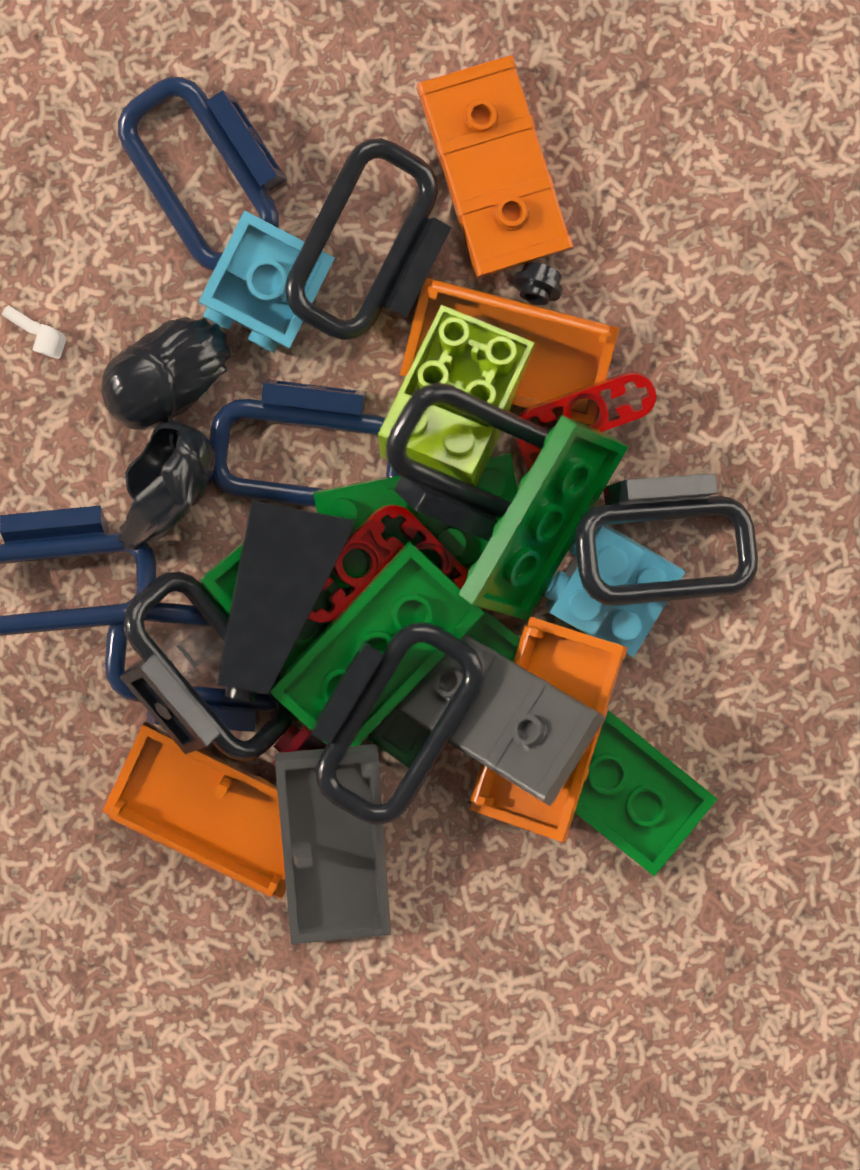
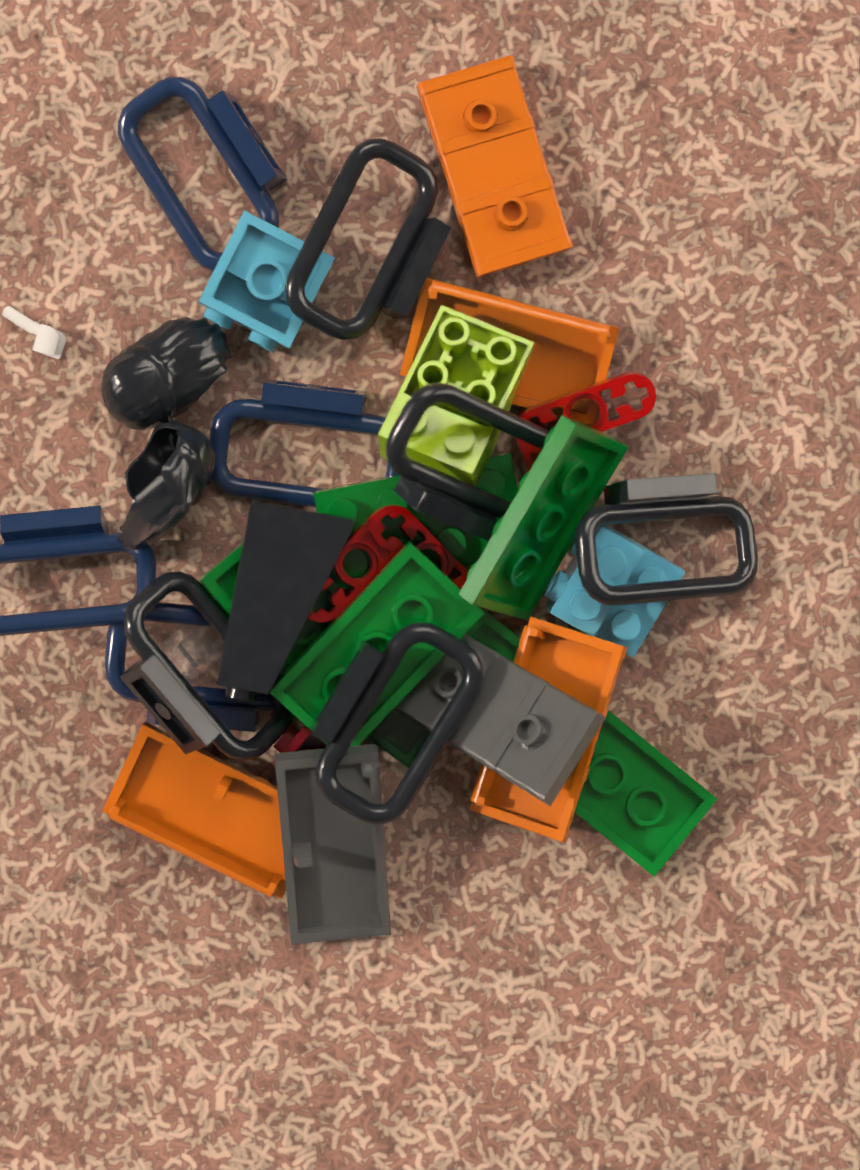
black plate [513,262,563,305] -> none

